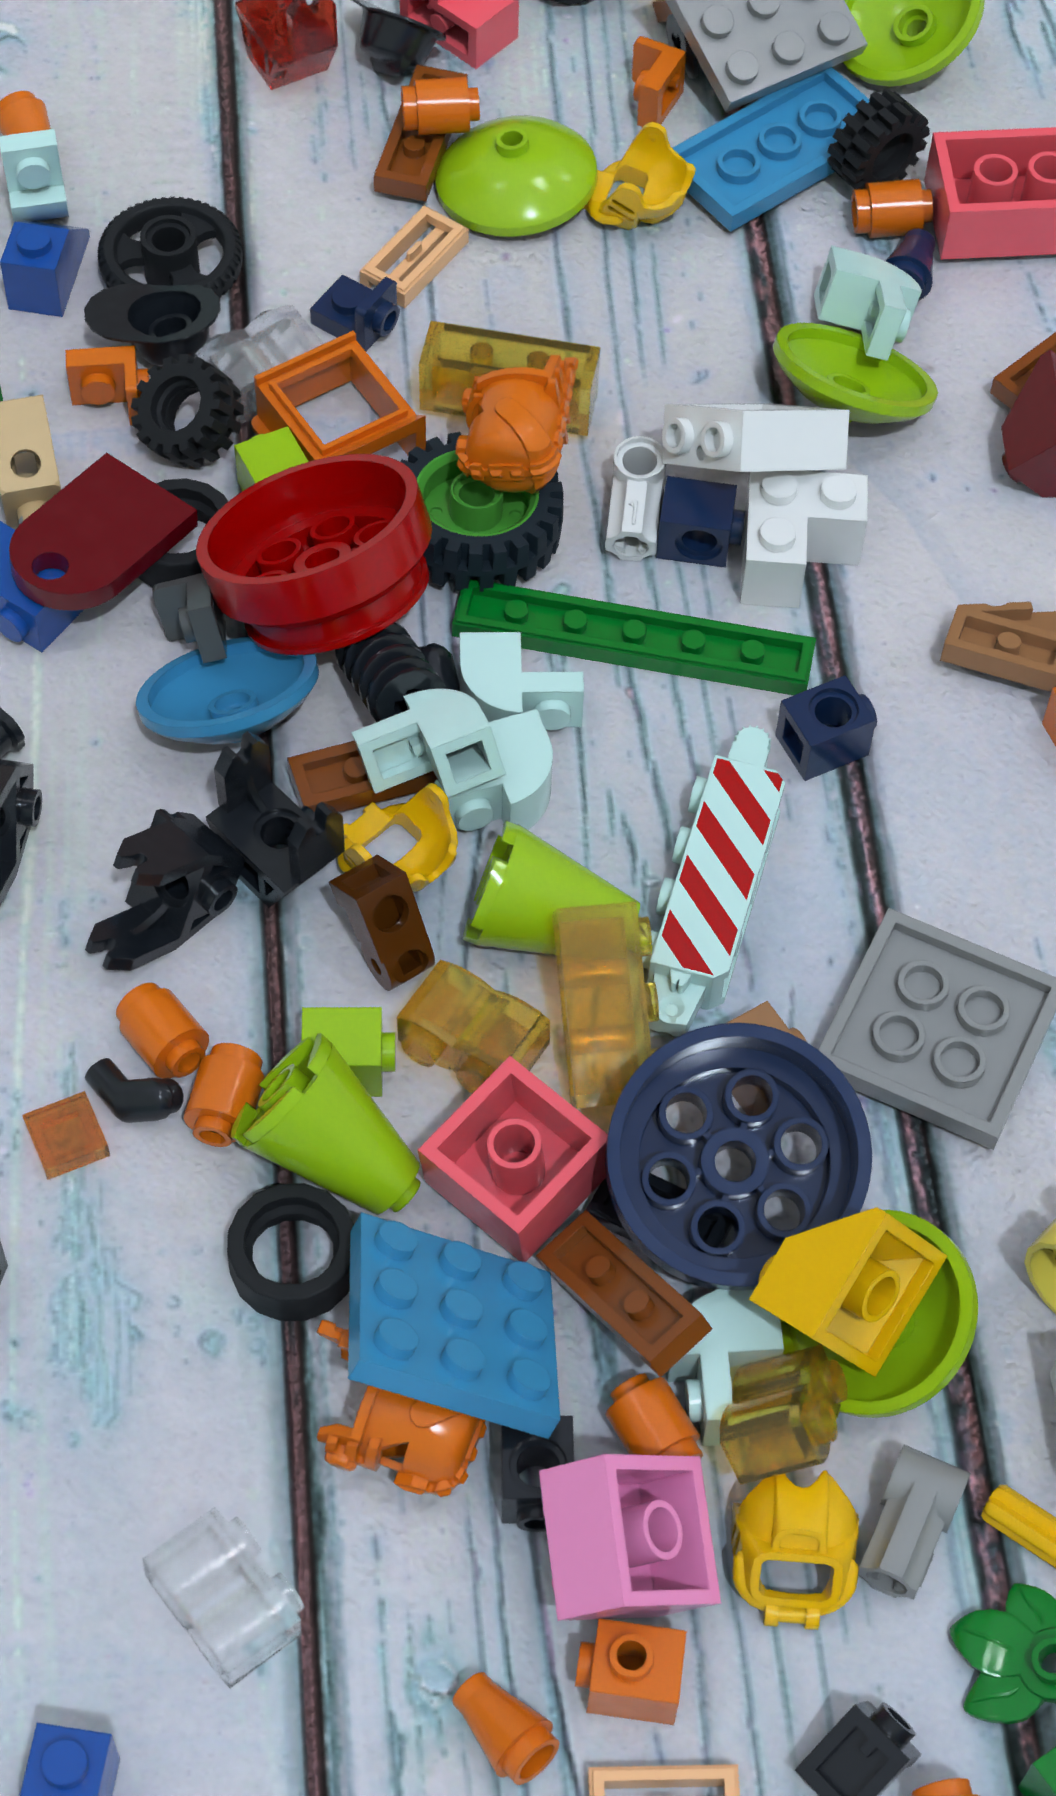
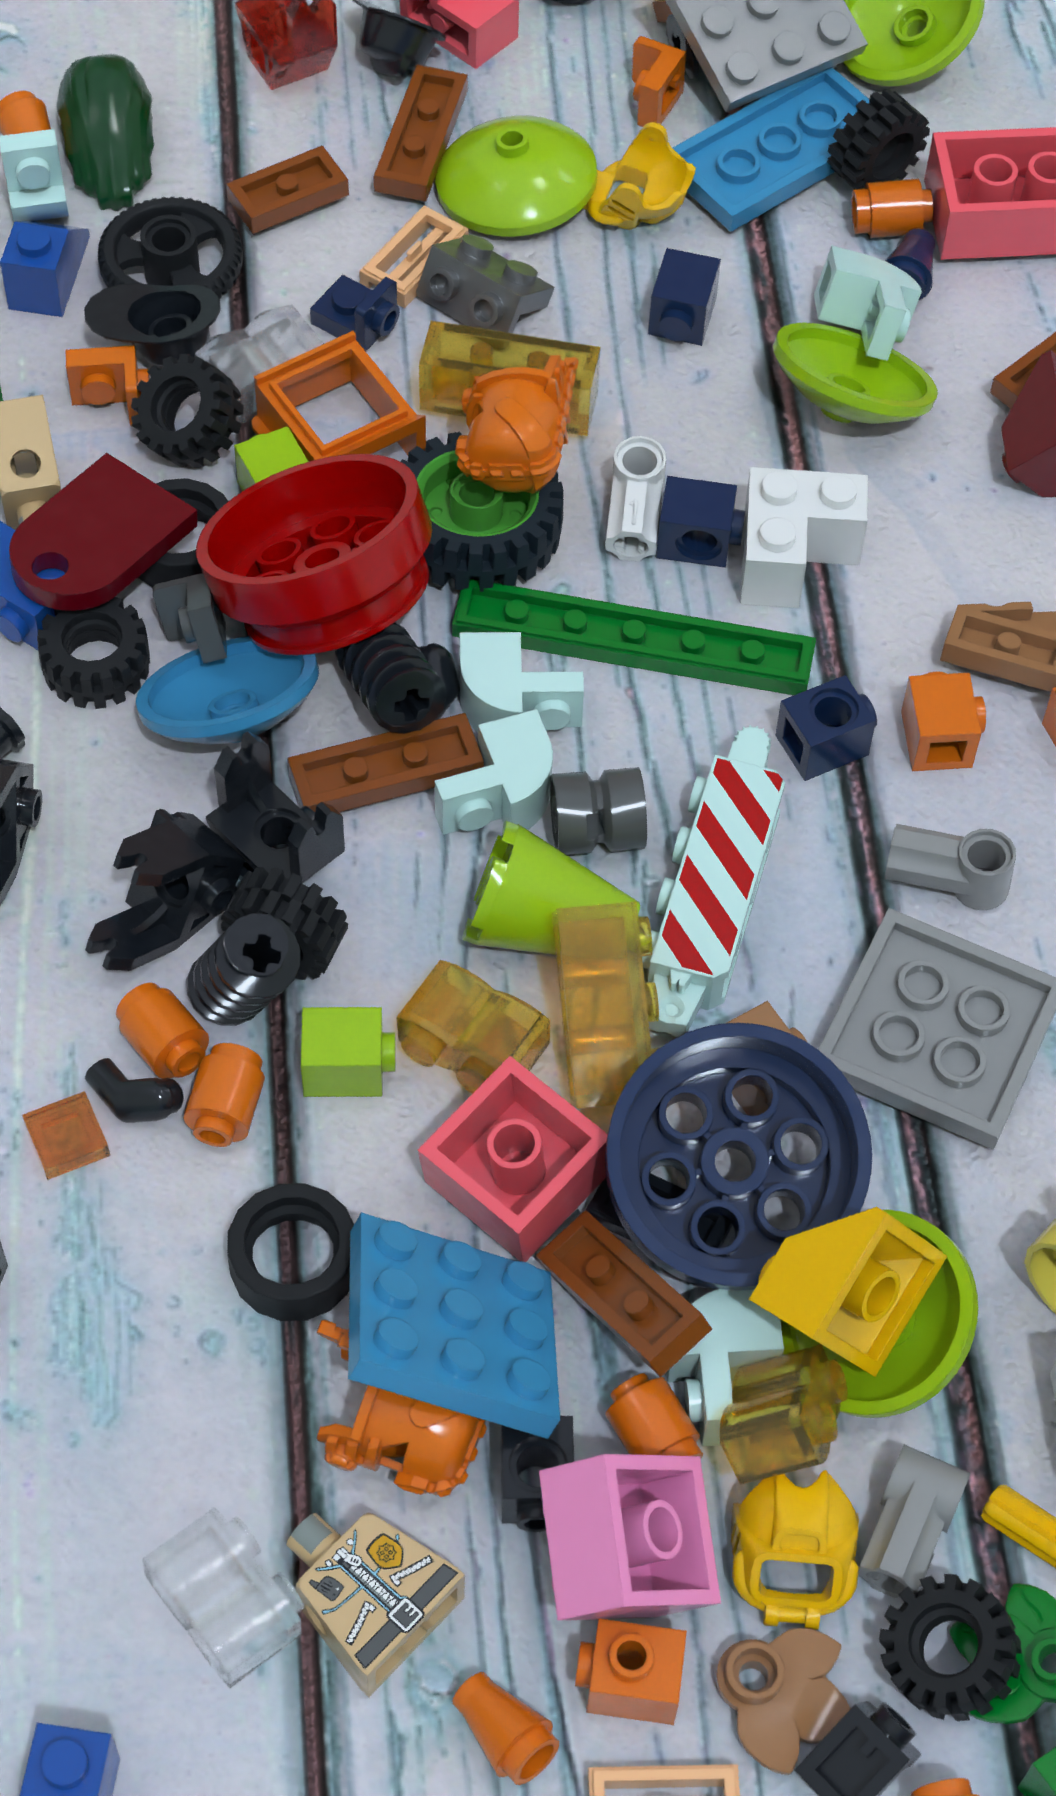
lime cone [231,1033,421,1215] -> none
reddish brown leg [329,854,435,991] -> none
yellow helmet [337,783,458,892] -> none
light aqua brick [351,689,506,798] -> none
orange brick [401,77,480,136] -> none
white window [662,403,850,472] -> none
none -> black tyre [37,597,150,709]
none -> dark green hair [56,54,154,211]
none -> black piece [186,913,300,1026]
none -> black tyre [221,867,348,980]
none -> dark orange plate [226,145,349,234]
none -> torso [287,1513,465,1697]
none -> flat silver bracket [416,235,555,345]
none -> dark grey wheel [550,767,647,855]
none -> dark blue brick [648,248,721,346]
none -> medium nougat plate [716,1628,851,1775]
none -> black tyre [879,1574,1022,1721]
none -> light grey piece [885,824,1016,910]
none -> orange brick [901,671,986,771]

